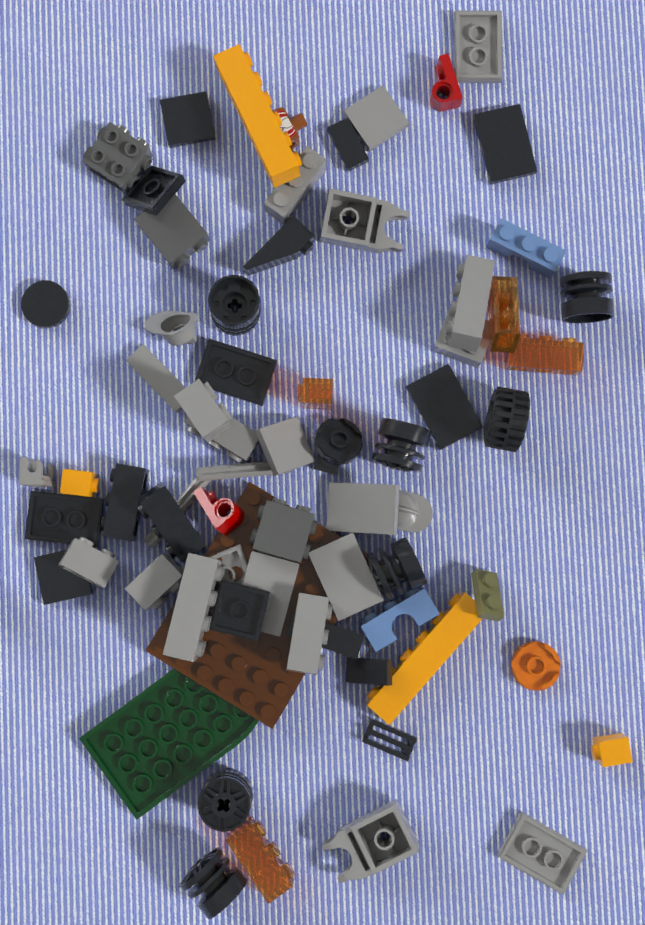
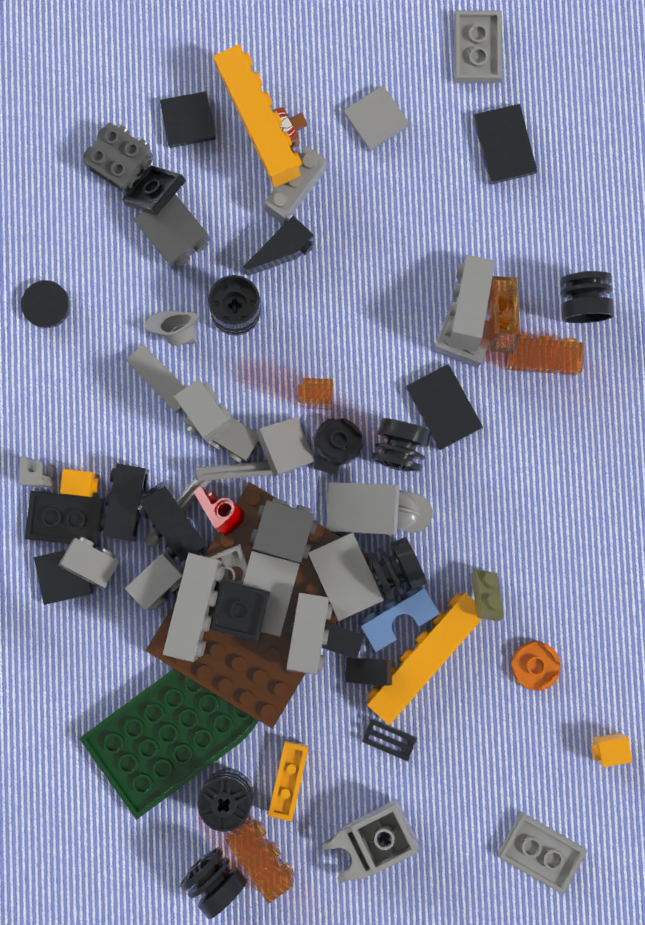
black tile [194,338,278,407] -> none
light grey brick [319,188,410,253] -> none
black tile [327,117,369,172] -> none
red plate [430,53,463,112] -> none
black tyre [484,386,530,452] -> none
medium blue arch [486,218,566,279] -> none
none -> light orange plate [268,740,309,822]

